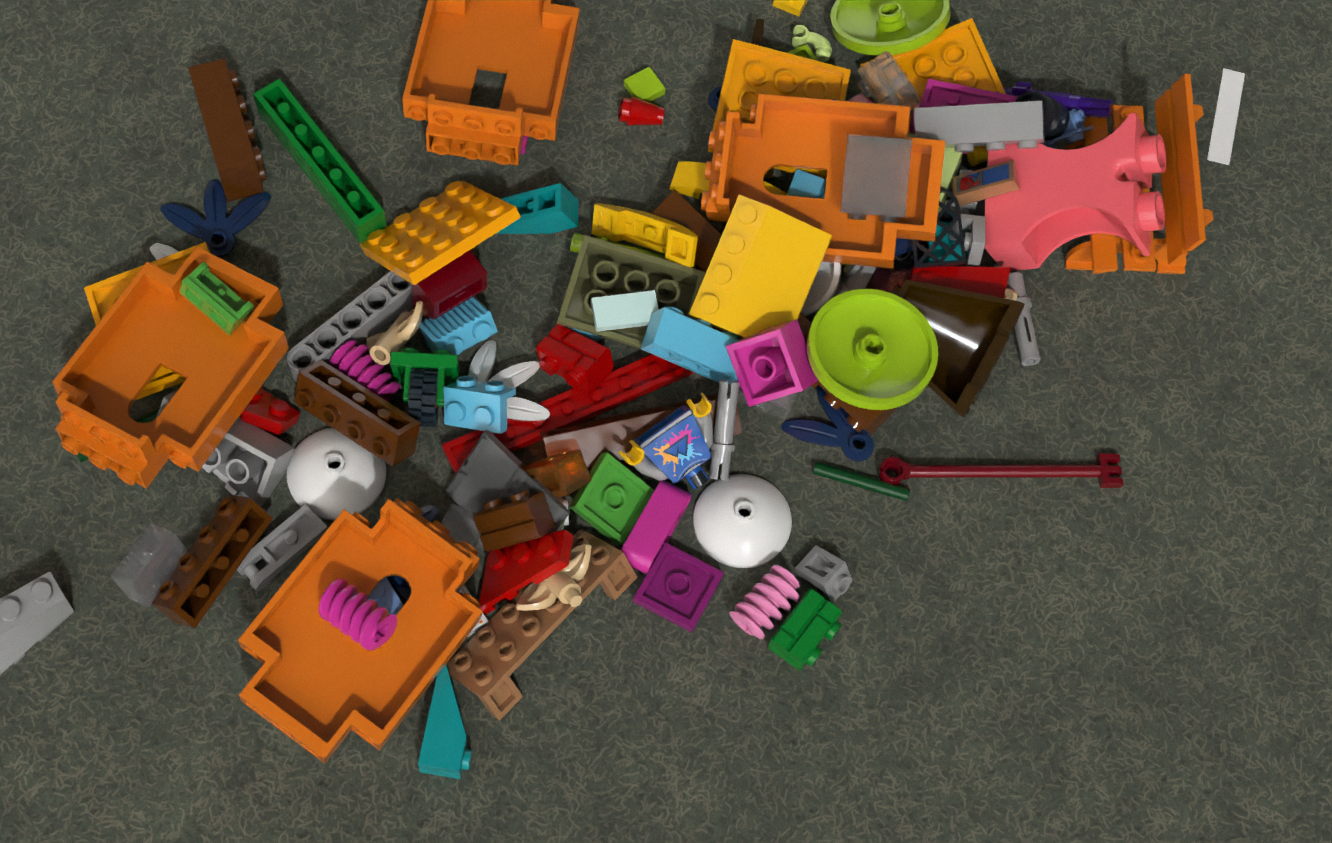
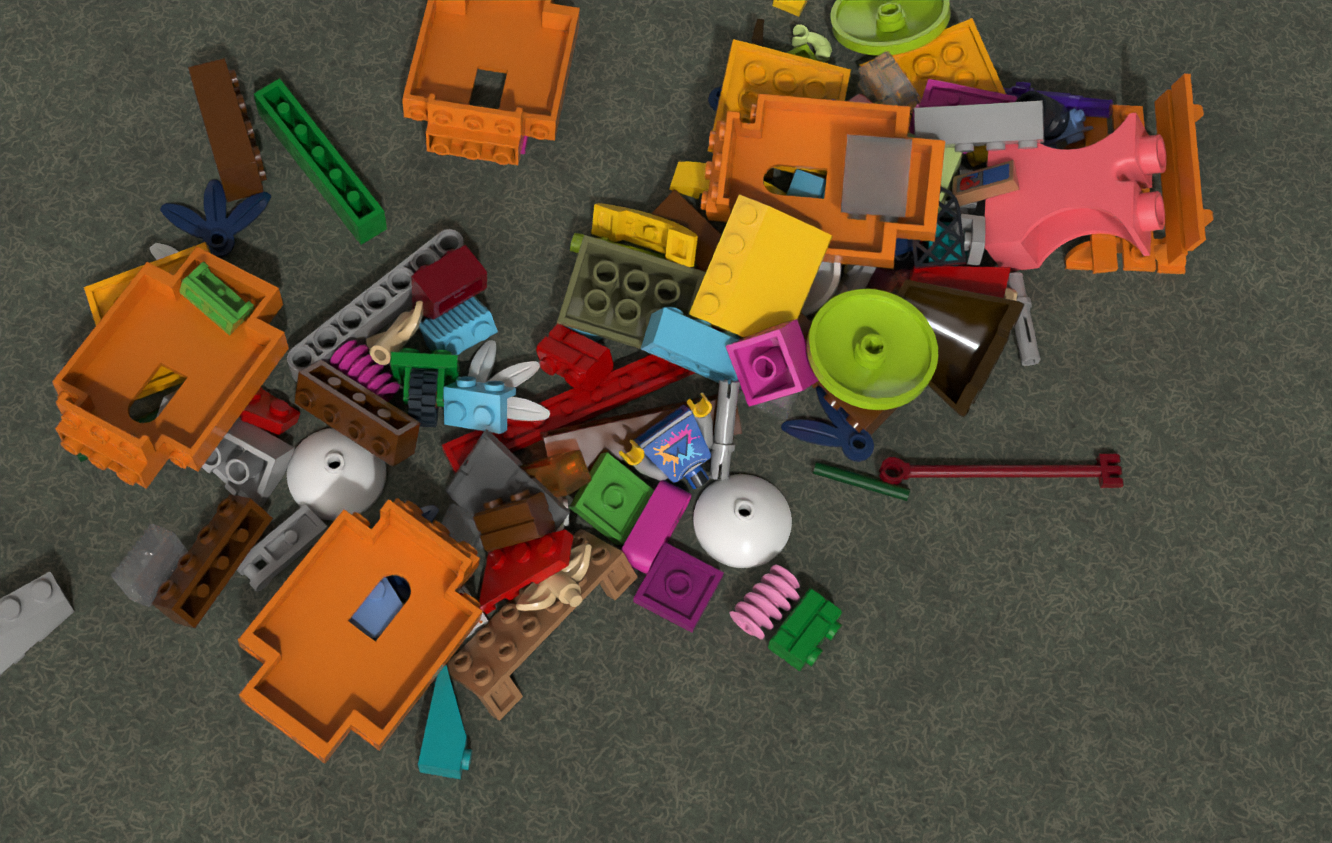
dark pink piece [319,578,397,650] -> none
light orange plate [359,180,521,285] -> none
teal slope [496,183,579,234] -> none
light aqua tile [591,290,659,332] -> none
red cone [618,96,664,126] -> none
lime tile [624,67,666,102] -> none
light grey bracket [795,545,852,603] -> none
white sticker [1207,68,1245,165] -> none

